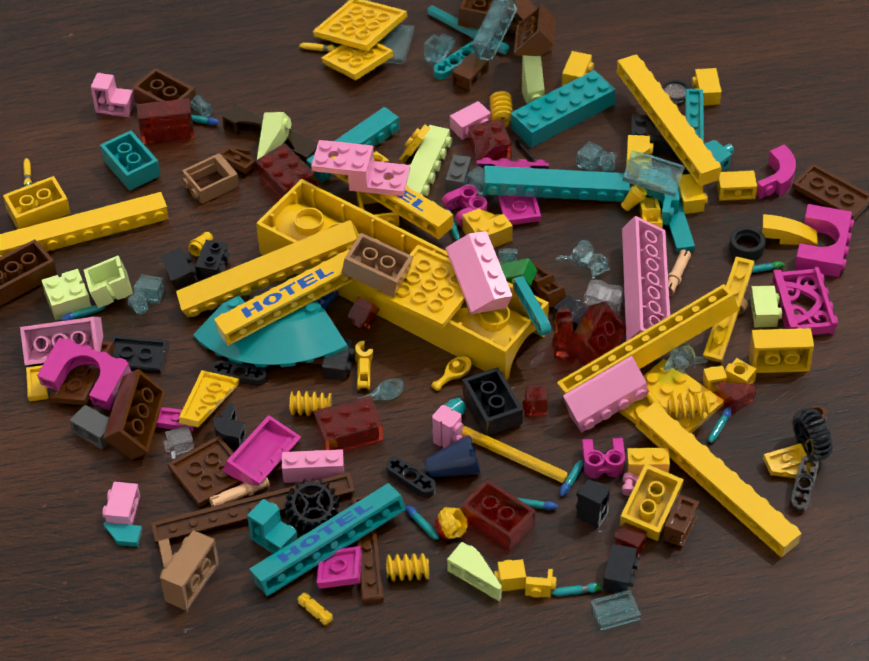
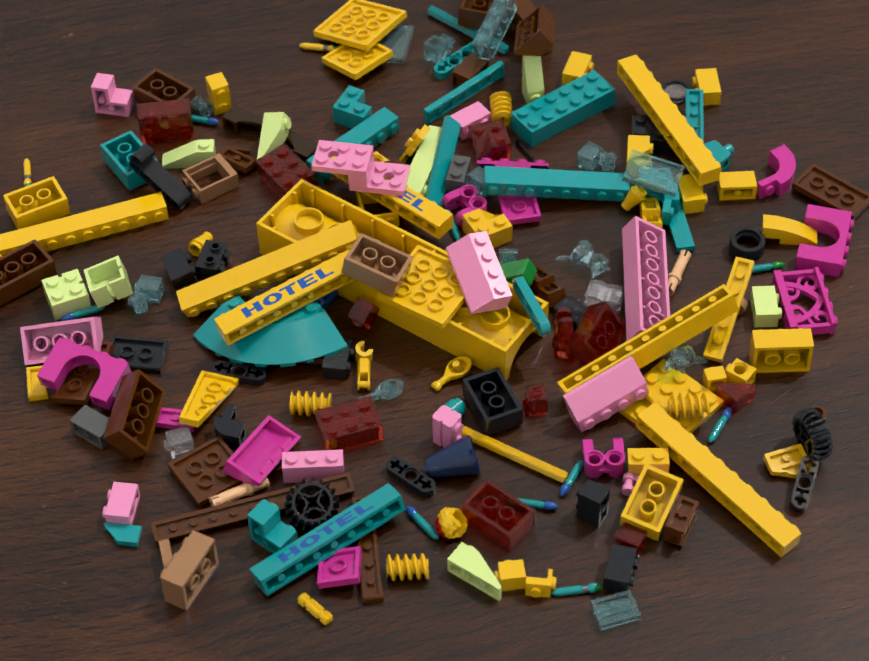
none -> black beam [129,143,193,211]
none -> yellowish green slope [162,139,216,169]
none -> yellow brick [205,72,231,115]
none -> teal brick [332,85,372,129]
none -> teal tile [423,61,504,125]
none -> teal tile [425,115,461,207]

